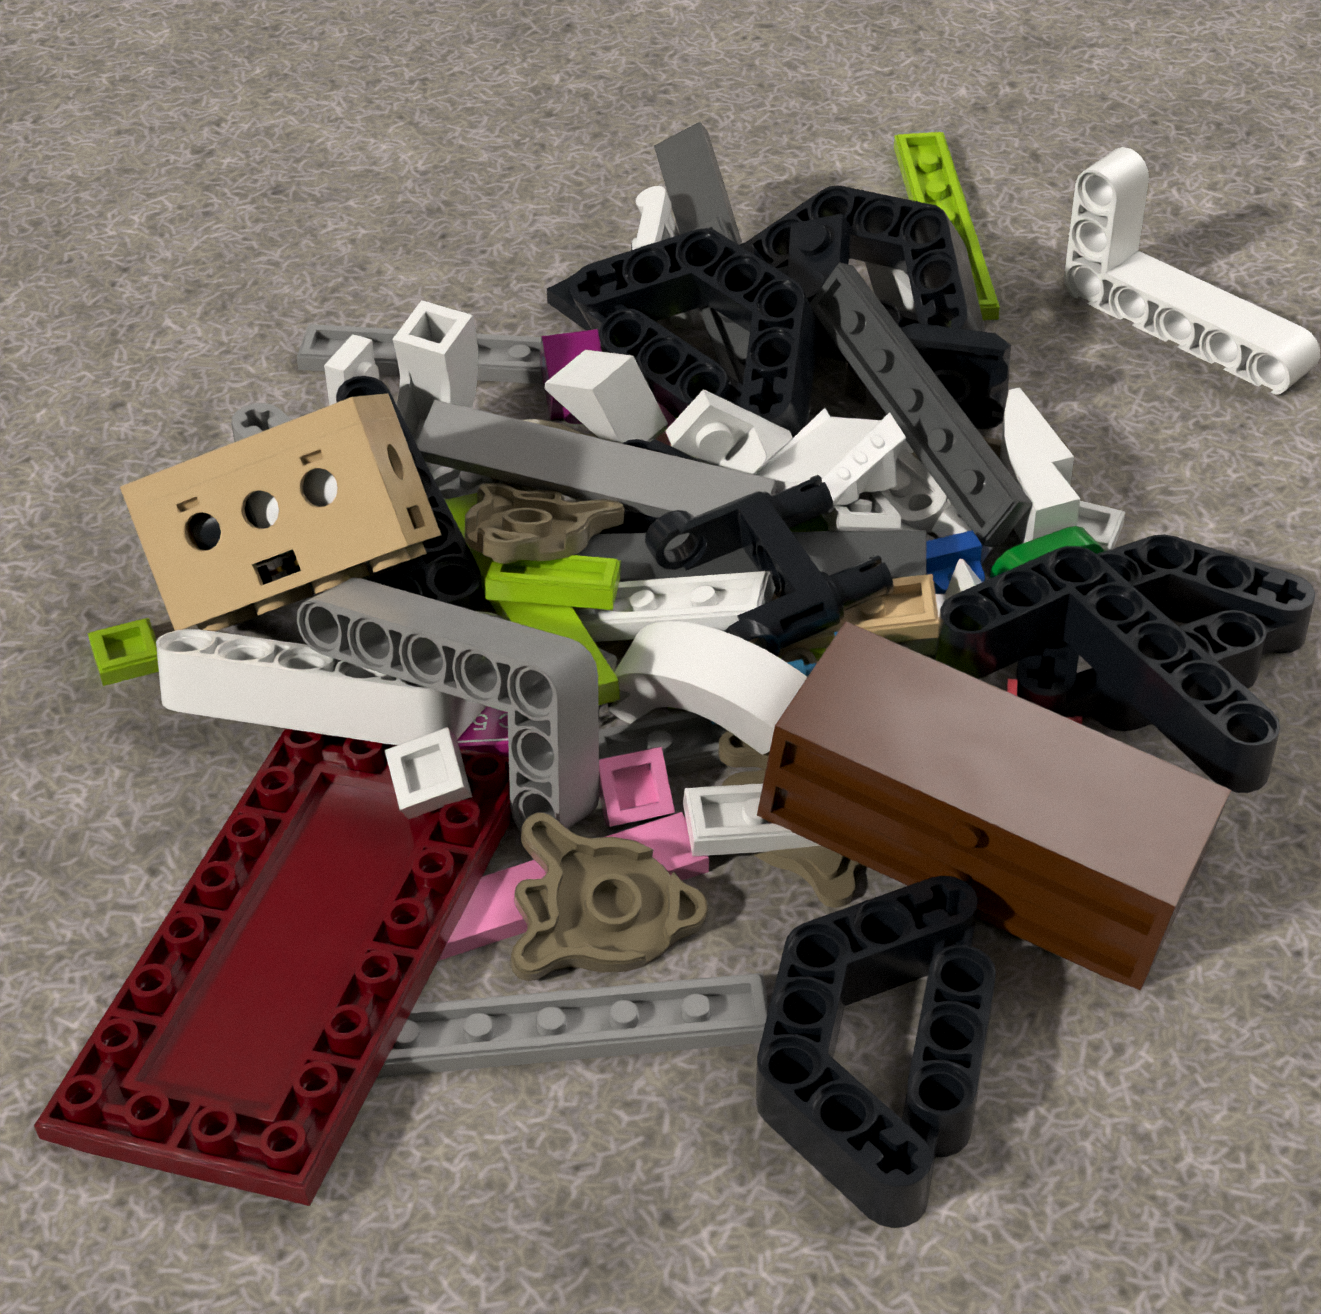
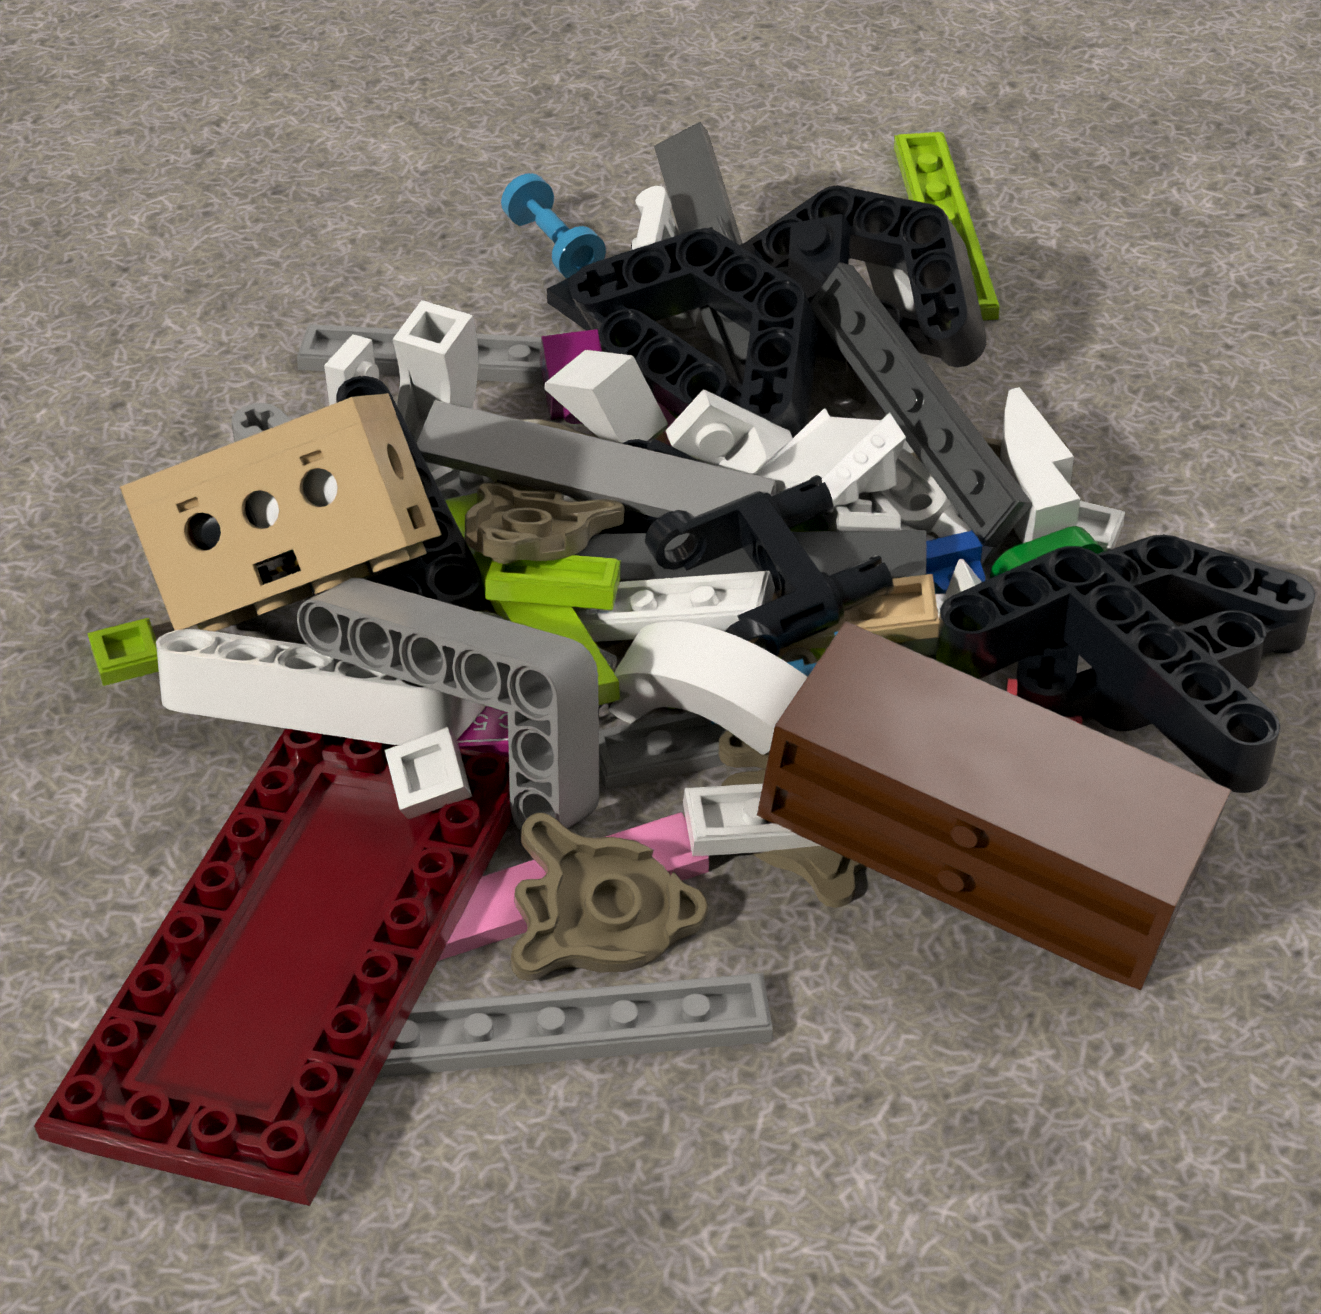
bright pink plate [599,747,675,827] -> none
black piece [756,875,996,1228] -> none
black slope [901,323,1011,429] -> none
white beam [1064,147,1320,395] -> none
none -> dark azure wheel [501,173,606,279]

